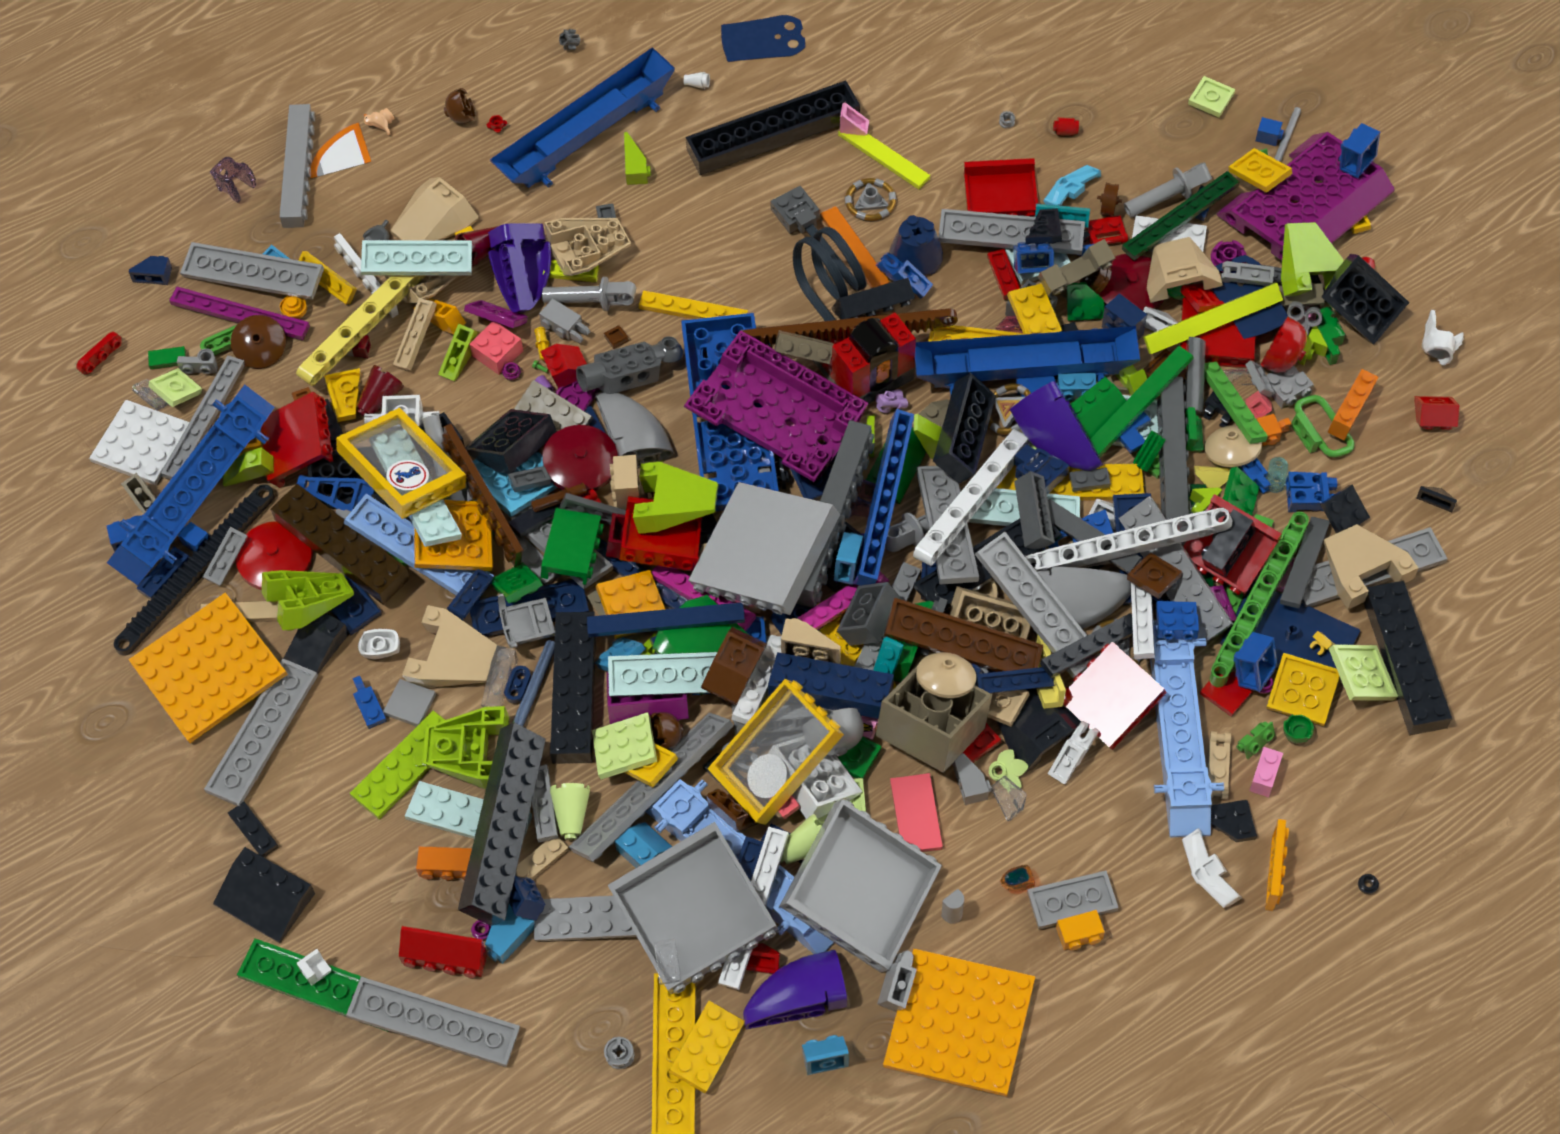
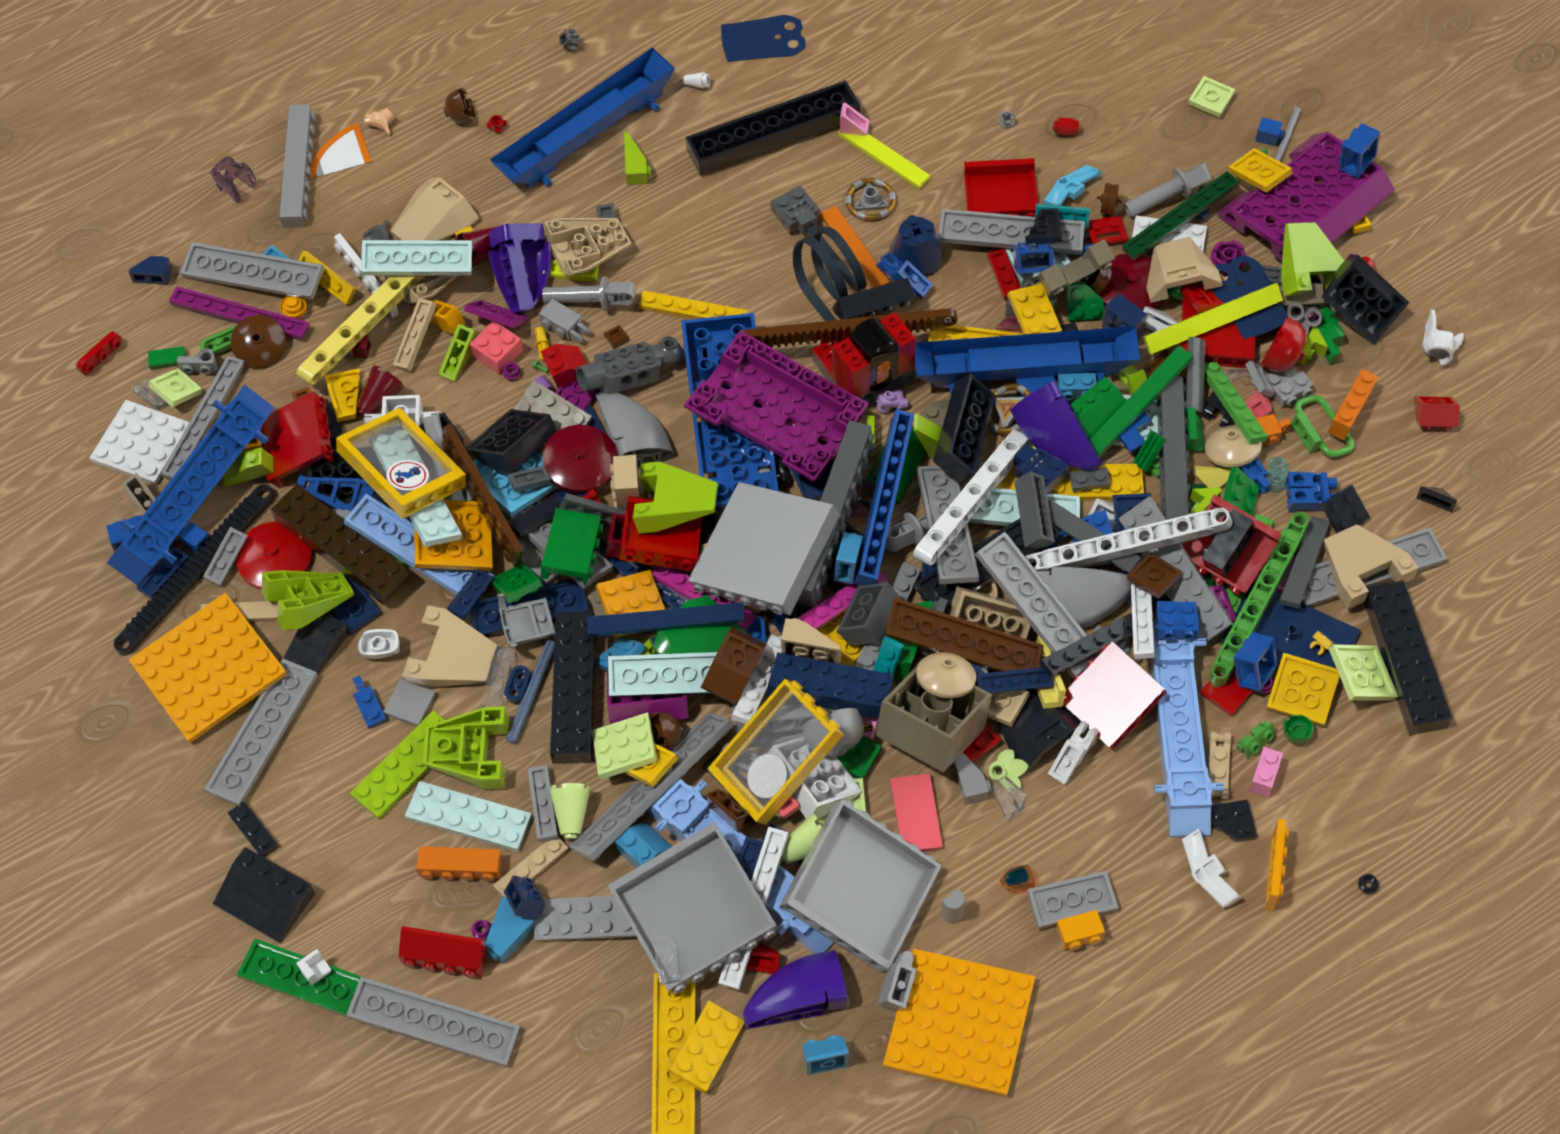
black brick [458,722,546,926] -> none
reddish brown axle [531,483,587,512] -> none
light grey wheel [604,1037,635,1070] -> none
dark tan brick [774,330,833,364] -> none
light grey plate [1221,261,1274,286] -> none

